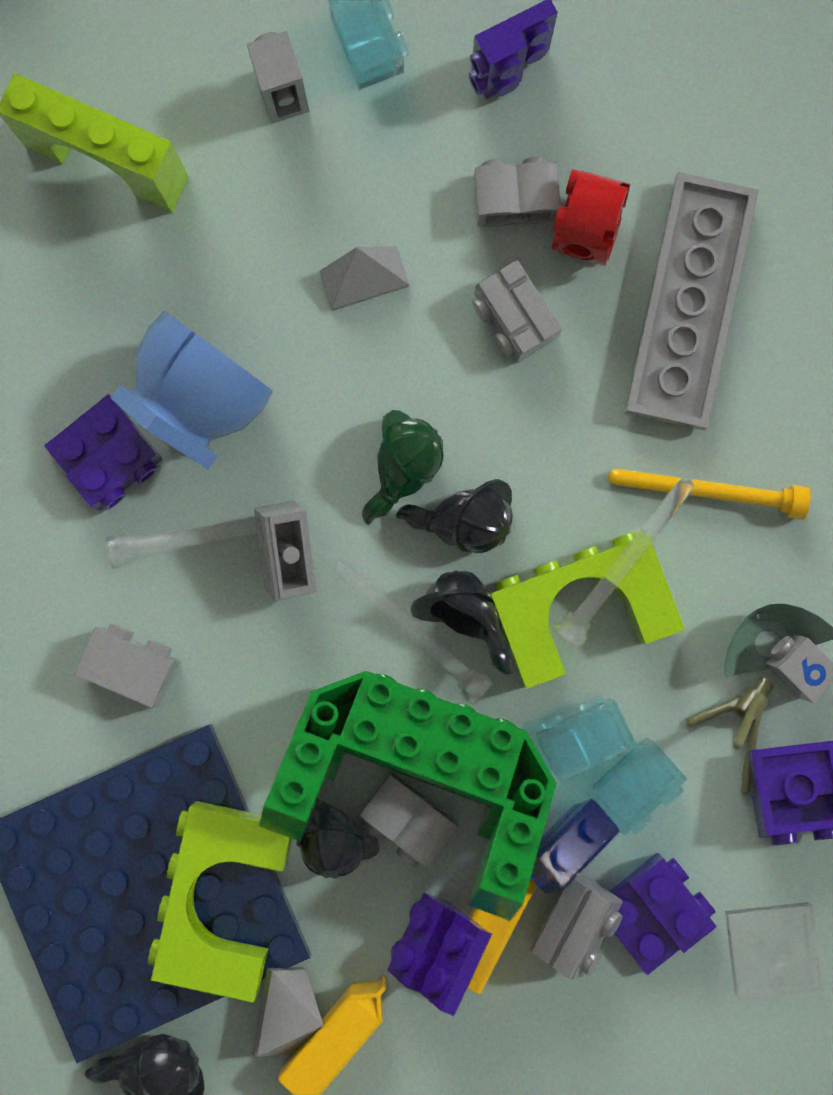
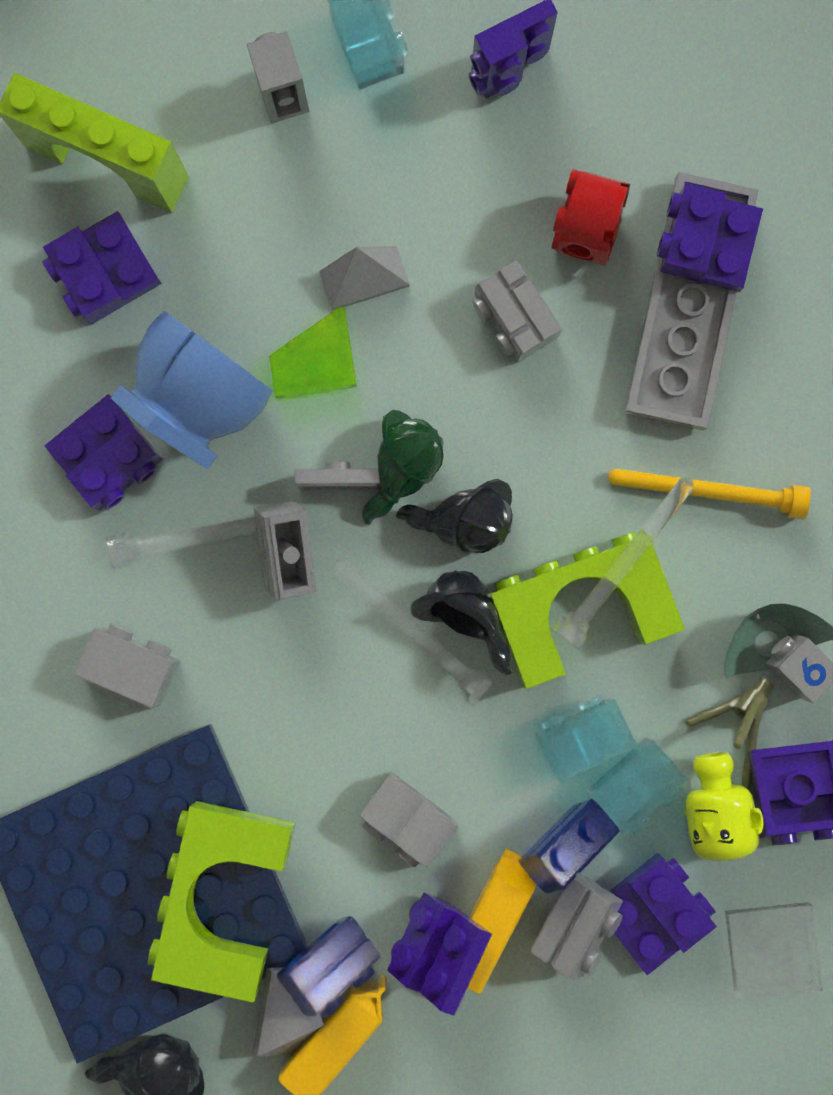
green wedge [259,671,557,921] -> none
black piece [296,798,380,879] -> none
light grey brick [473,157,561,226] -> none
none -> dark purple plate [42,211,162,325]
none -> clear neon green wing [269,306,357,399]
none -> clear blue brick [276,916,381,1017]
none -> light grey plate [295,462,380,490]
none -> dark purple plate [656,183,763,292]
none -> neon yellow piece [683,752,763,861]

